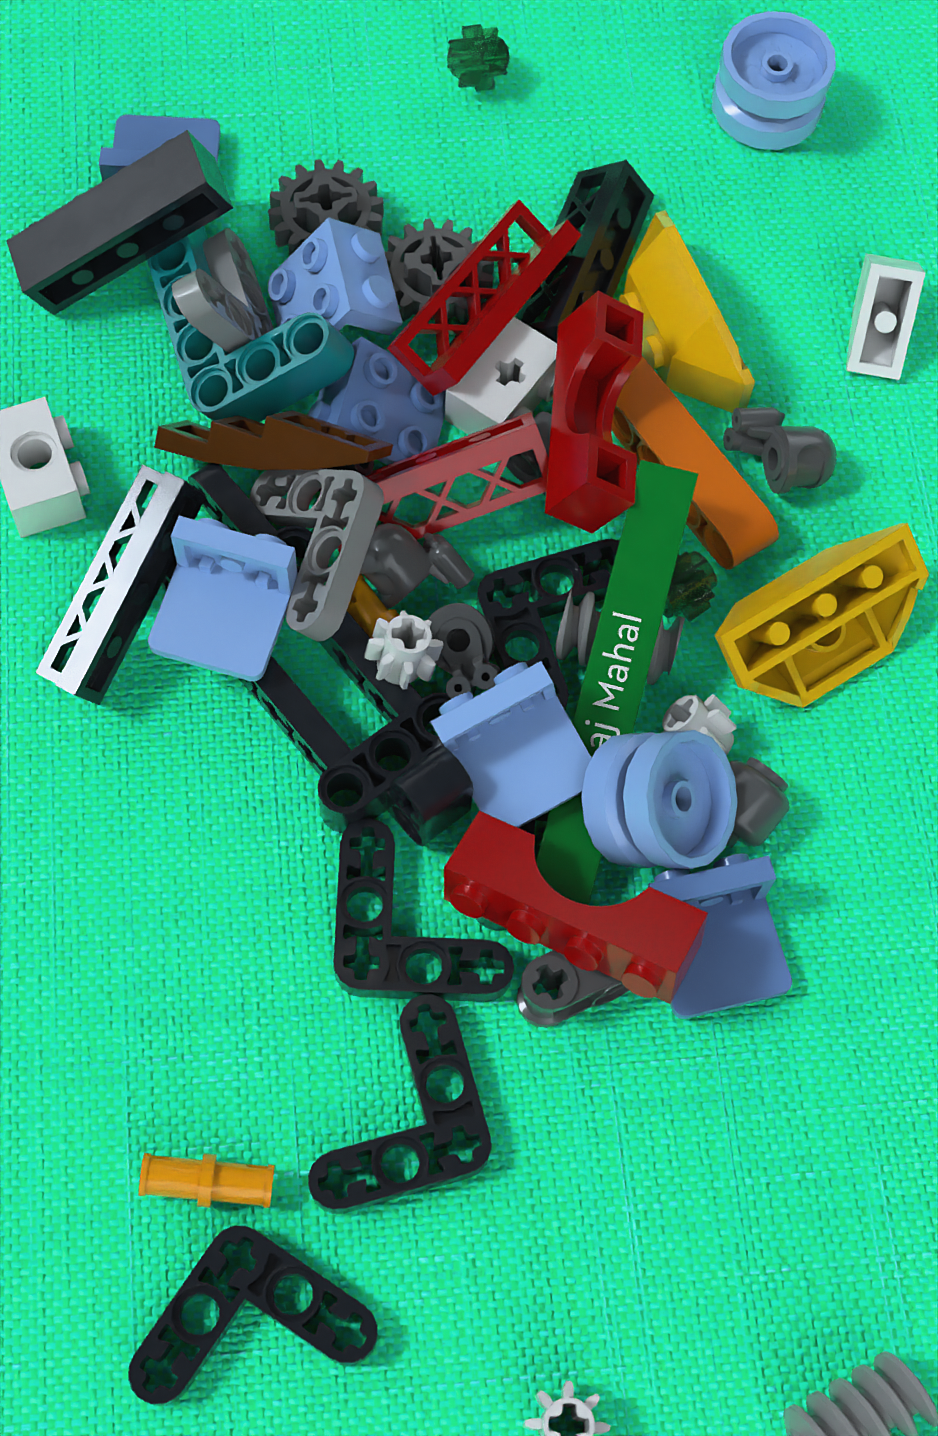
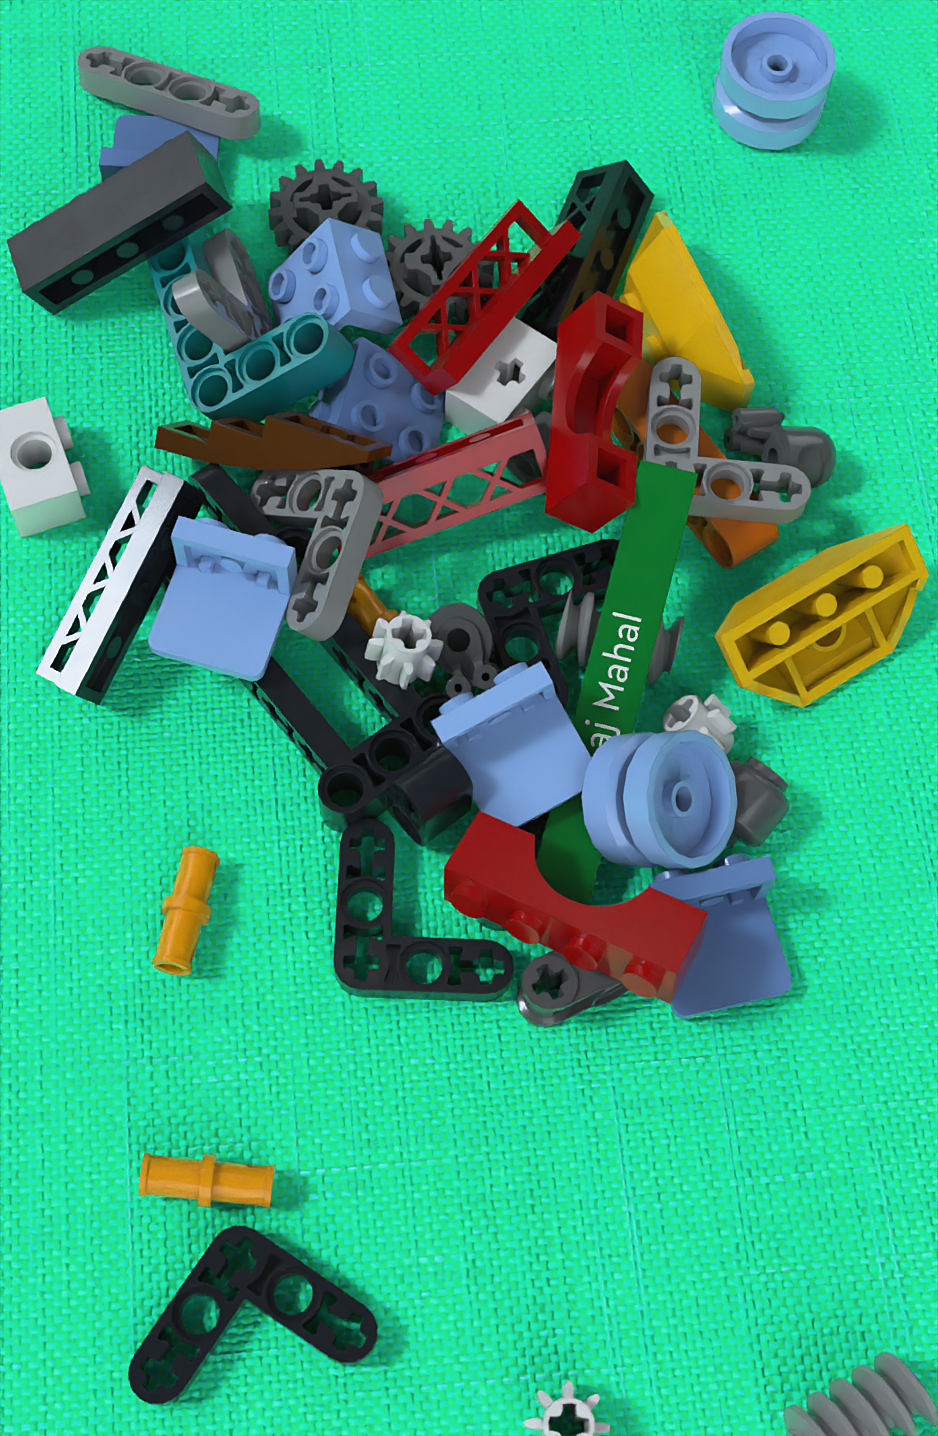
black beam [308,994,491,1214] -> none
dark grey piece [360,523,475,609] -> none
clear green gear [447,24,509,91] -> none
clear green gear [663,551,717,622] -> none
slope [846,253,926,380] -> none
none -> light grey beam [77,46,260,140]
none -> light orange pin [151,846,221,976]
none -> light grey beam [643,357,811,524]

